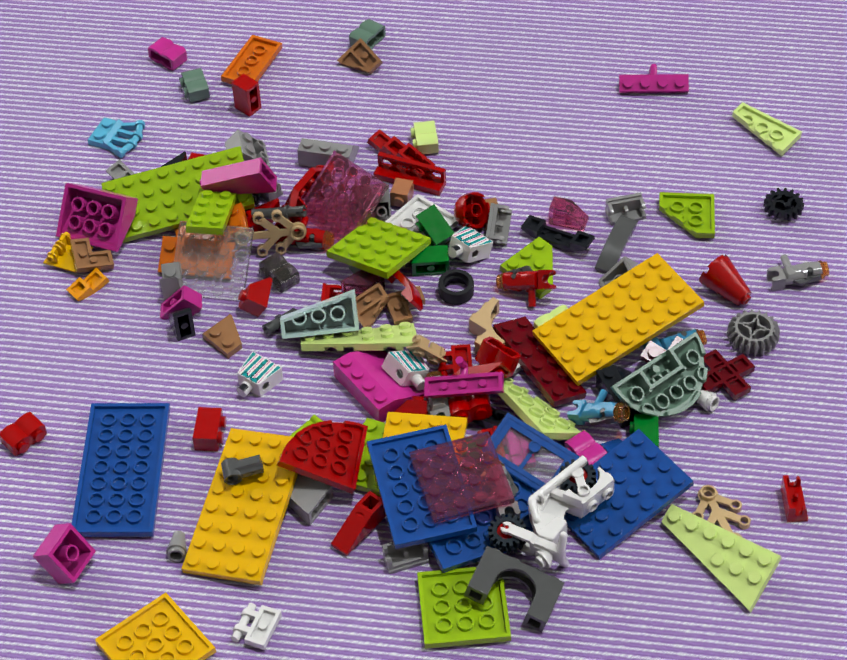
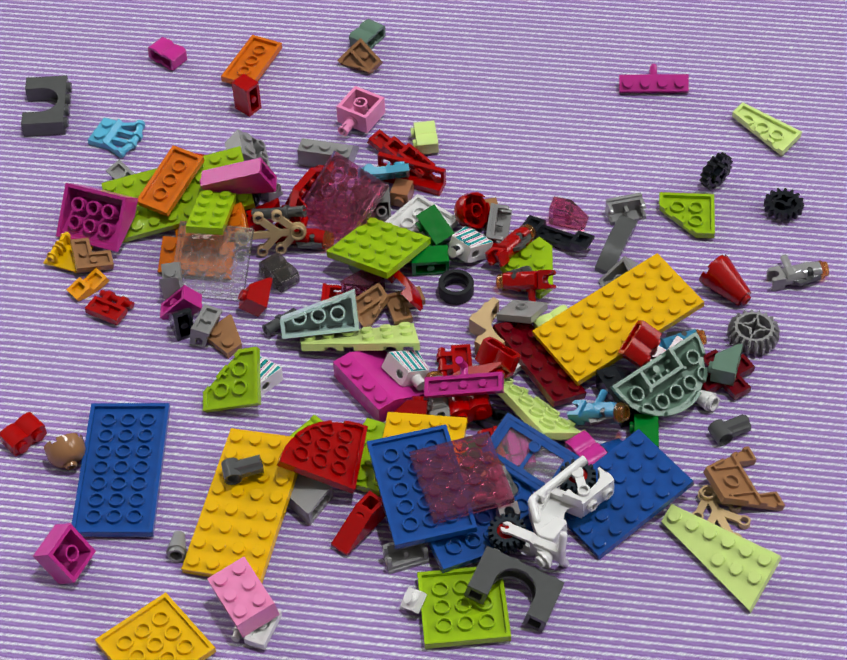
sand green brick [179,68,210,102] -> none
red brick [192,407,227,452] -> none
tan hinge [406,335,447,365] -> none
red hinge [781,475,808,522] -> none
none -> dark grey arch [21,75,72,137]
none -> medium nougat cylinder [44,433,86,470]
none -> red plate [85,290,135,326]
none -> orange plate [137,145,205,217]
none -> light grey hinge [190,304,222,346]
none -> lime plate [203,347,261,413]
none -> bright pink brick [207,557,280,637]
none -> bright pink brick [336,86,385,136]
none -> medium azure plate [358,161,409,183]
none -> white plate [400,587,427,614]
none -> red piece [485,224,536,267]
none -> light grey plate [496,300,548,324]
none -> red brick [618,320,662,366]
none -> black gear [699,152,733,190]
none -> medium nougat wing [703,446,785,511]
none -> sand green slope [708,344,743,386]
none -> dark grey piece [708,414,751,446]

